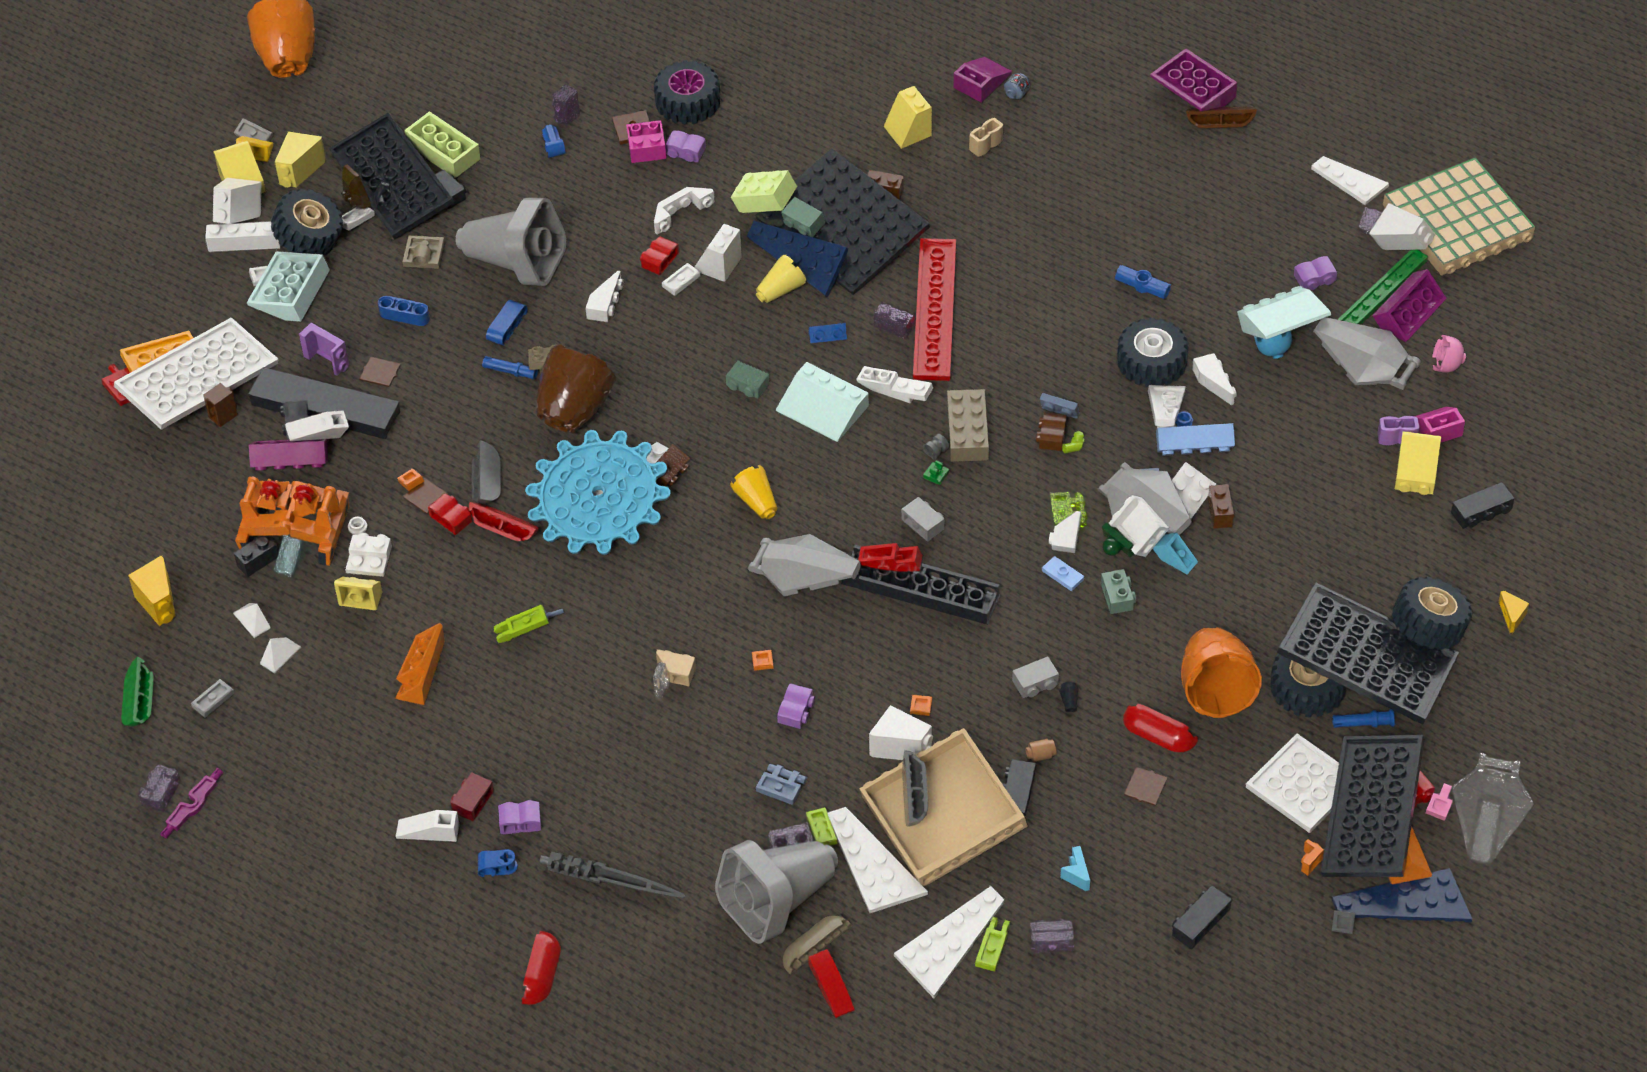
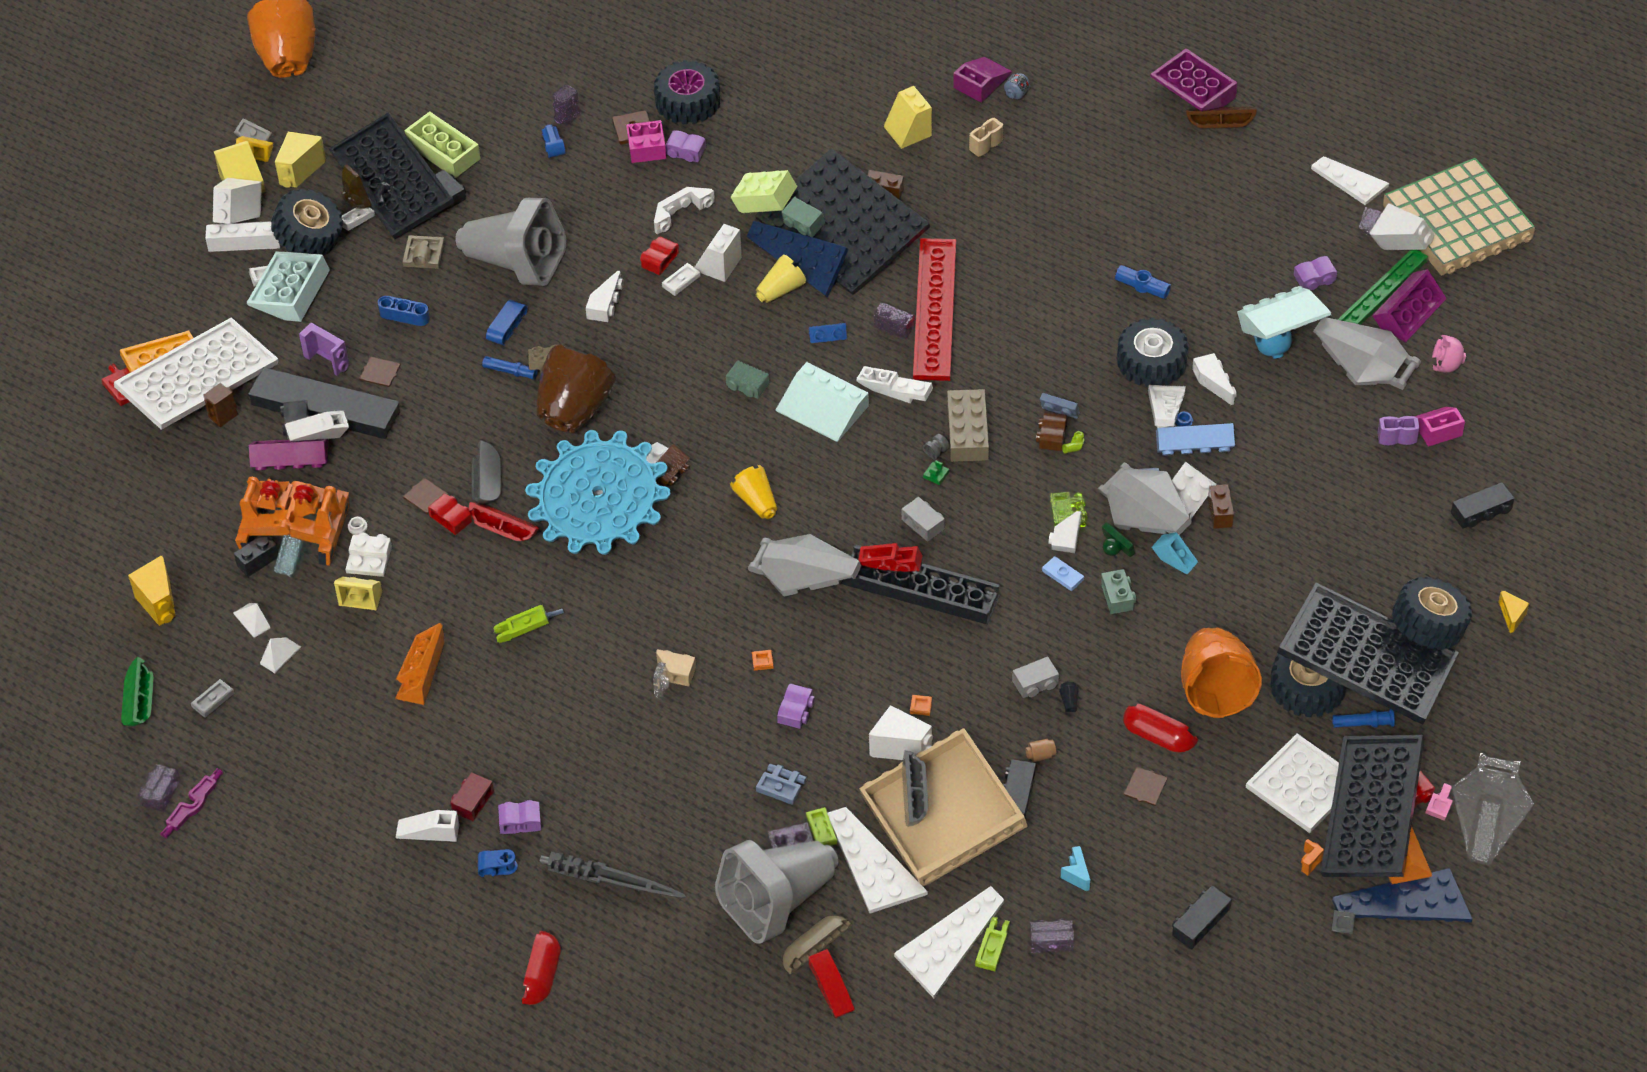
orange tile [397,469,424,491] -> none
white panel [1109,495,1170,557] -> none
light yellow slope [1395,432,1441,495] -> none

